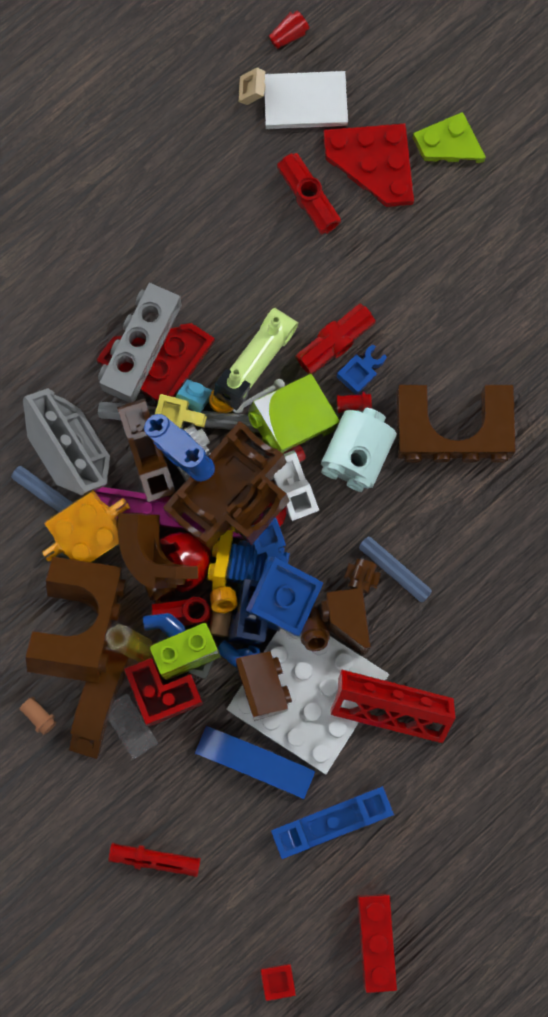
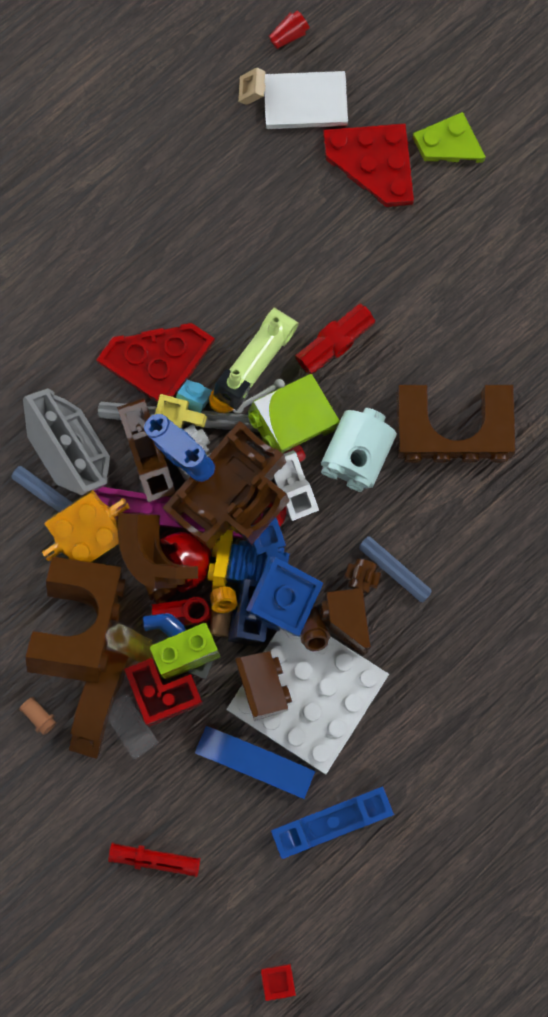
light grey brick [98,283,182,403] -> none
blue arm [217,640,261,668] -> none
red piece [277,153,341,234] -> none
red fence [330,670,456,743] -> none
blue plate [336,344,387,395] -> none
red pin [337,391,372,413] -> none
red brick [357,894,397,993] -> none

